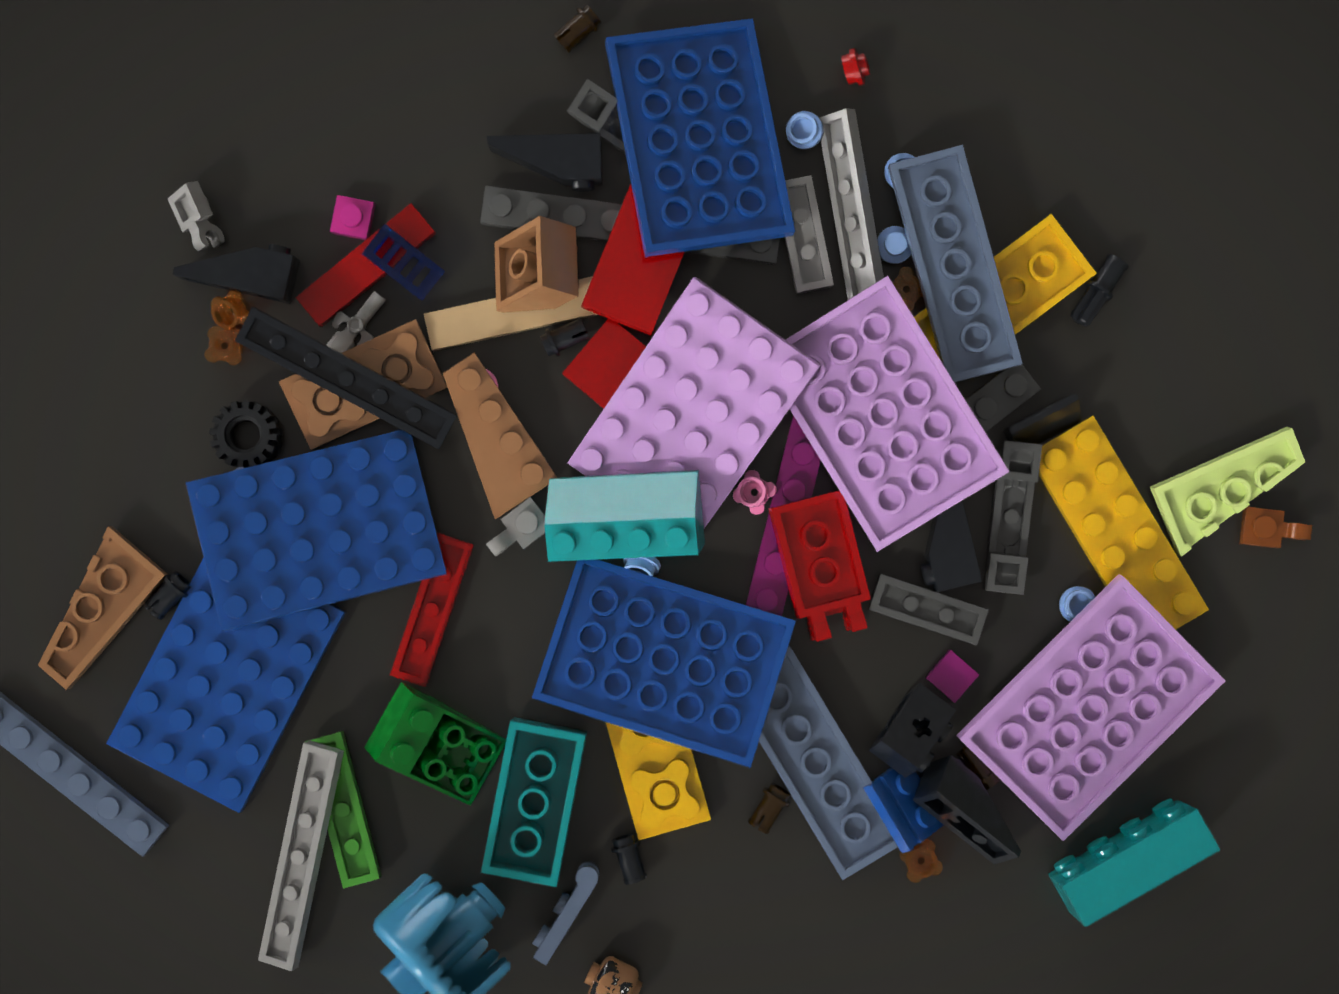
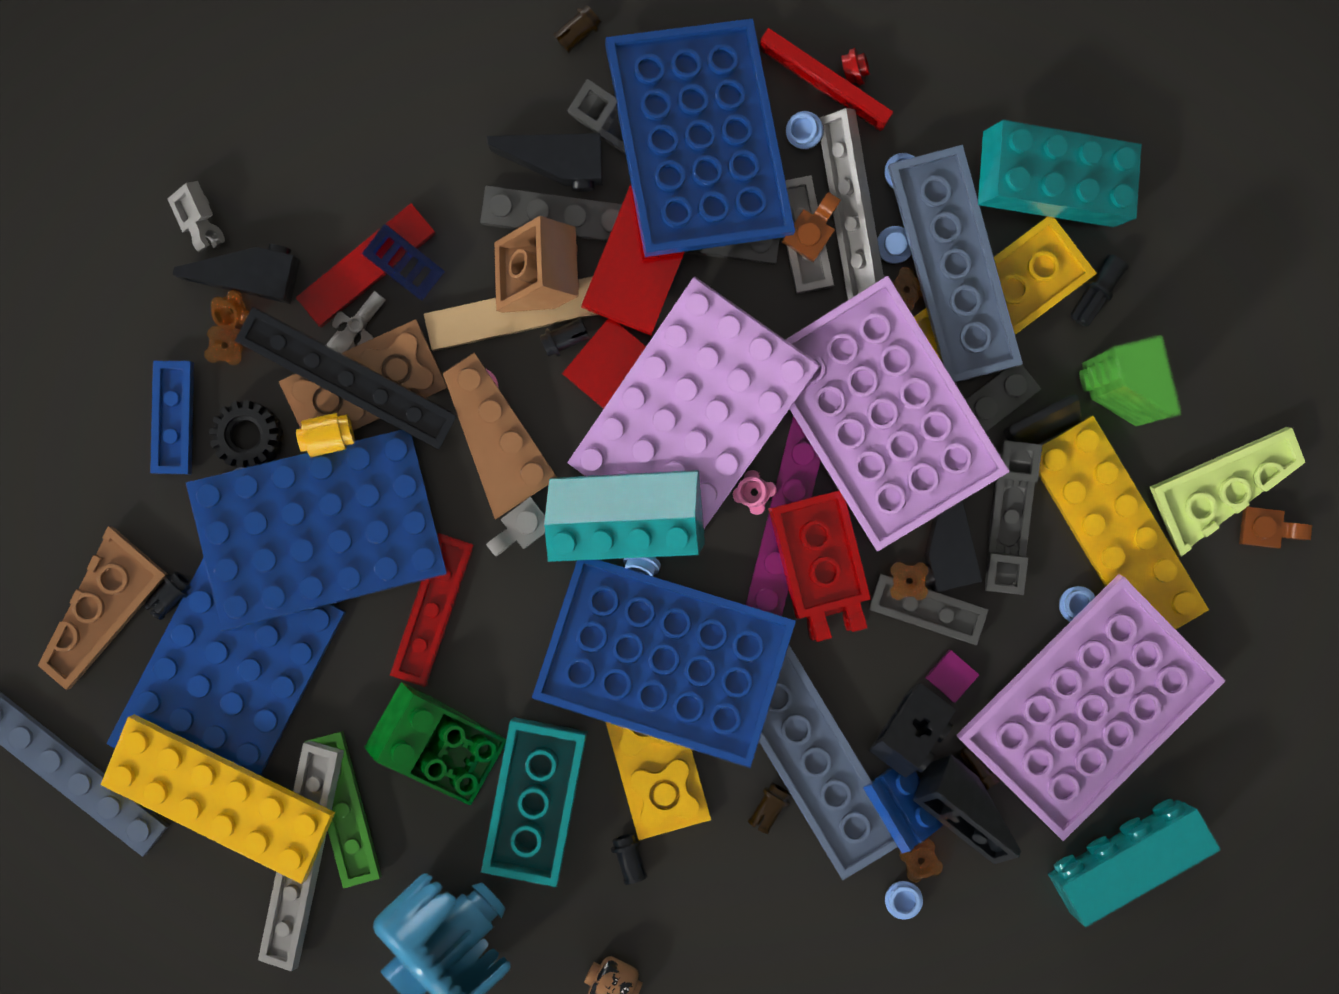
dark pink plate [330,195,376,240] -> none
sand blue plate [532,861,600,966] -> none
none -> yellow plate [100,714,335,884]
none -> blue plate [150,361,194,475]
none -> yellow brick [296,412,355,457]
none -> red tile [760,28,893,131]
none -> dark orange plate [782,192,841,263]
none -> light blue plate [885,881,923,920]
none -> clear orange plate [890,562,928,600]
none -> teal brick [978,120,1141,227]
none -> bright green slope [1079,336,1181,426]

